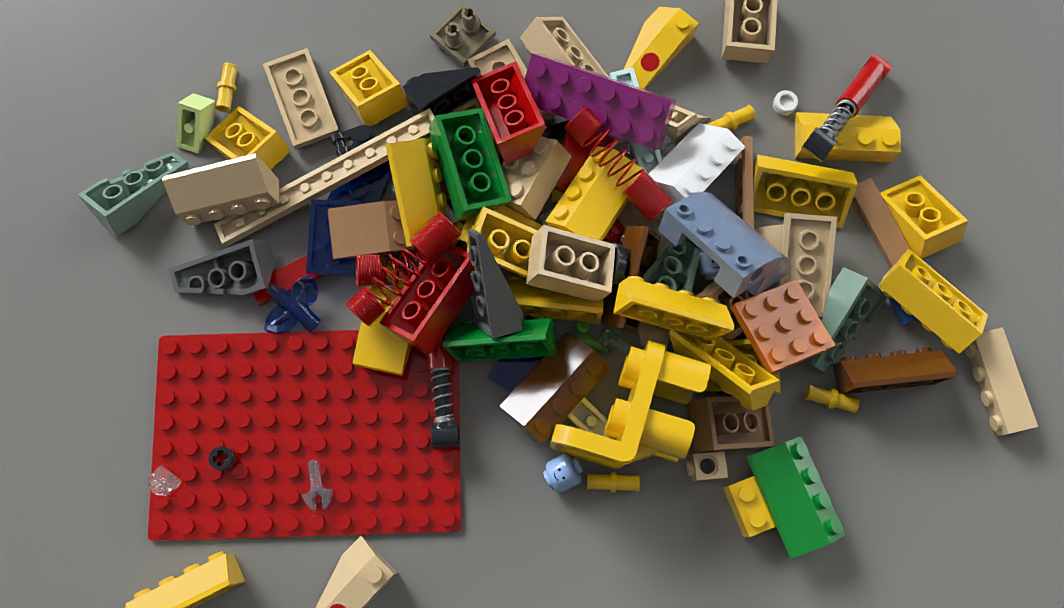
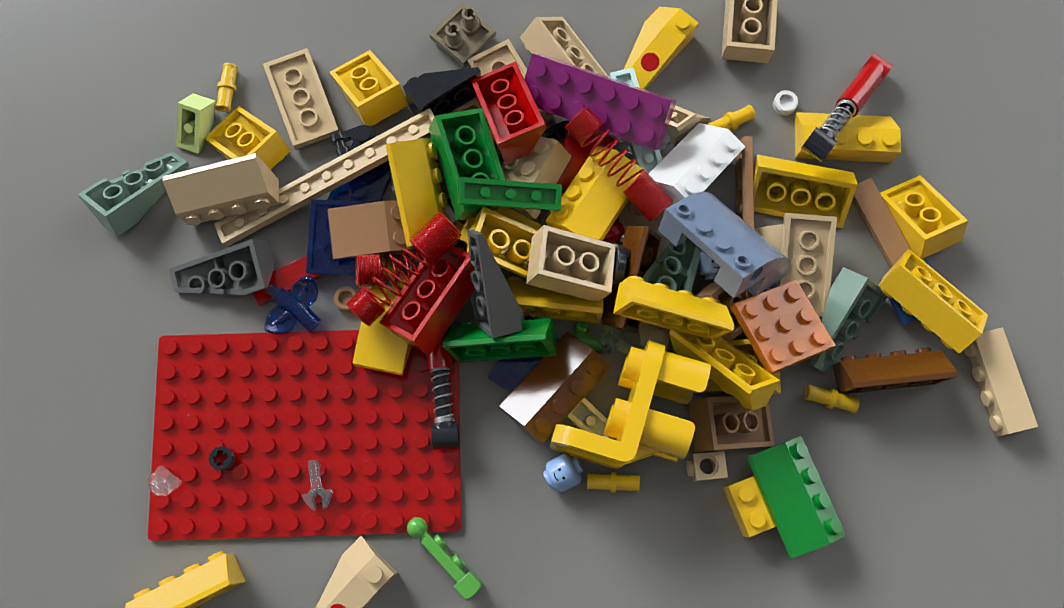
none -> medium nougat tile [333,286,357,312]
none -> bright green plate [407,517,483,601]
none -> green plate [457,177,562,211]

